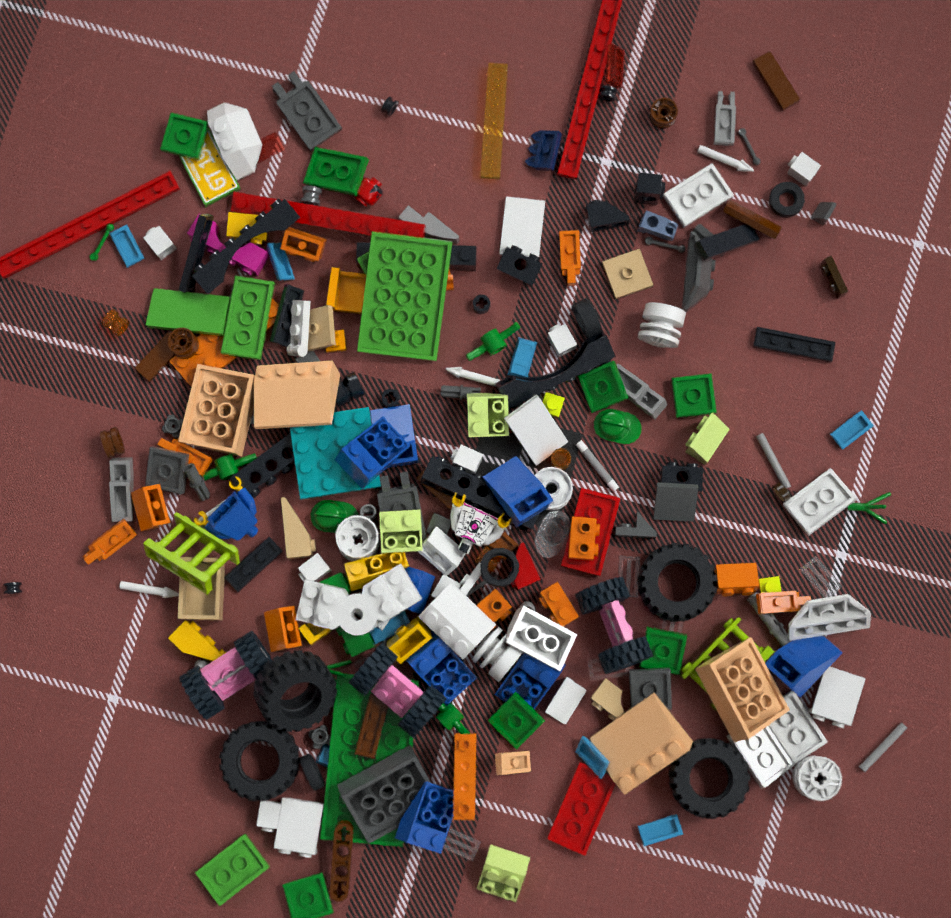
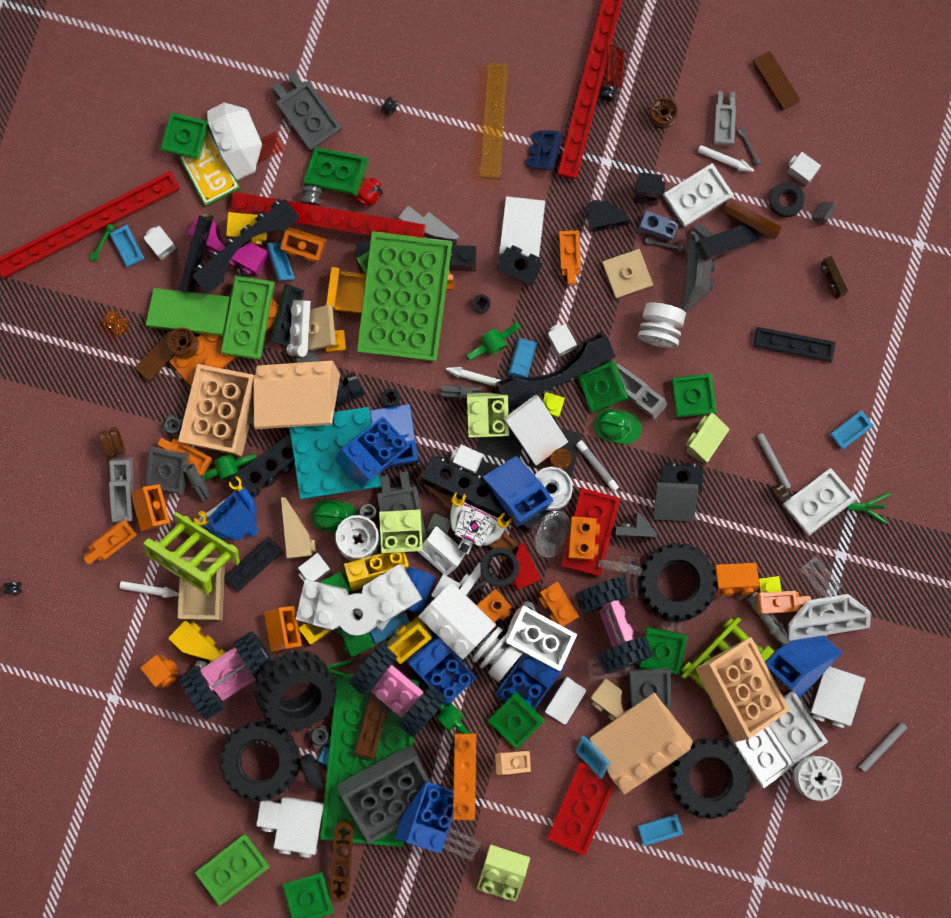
clear orange wheel [475,546,503,573] -> none
black tyre [572,298,602,338] -> none
none -> orange brick [140,655,179,688]
none -> clear tile [598,559,642,575]

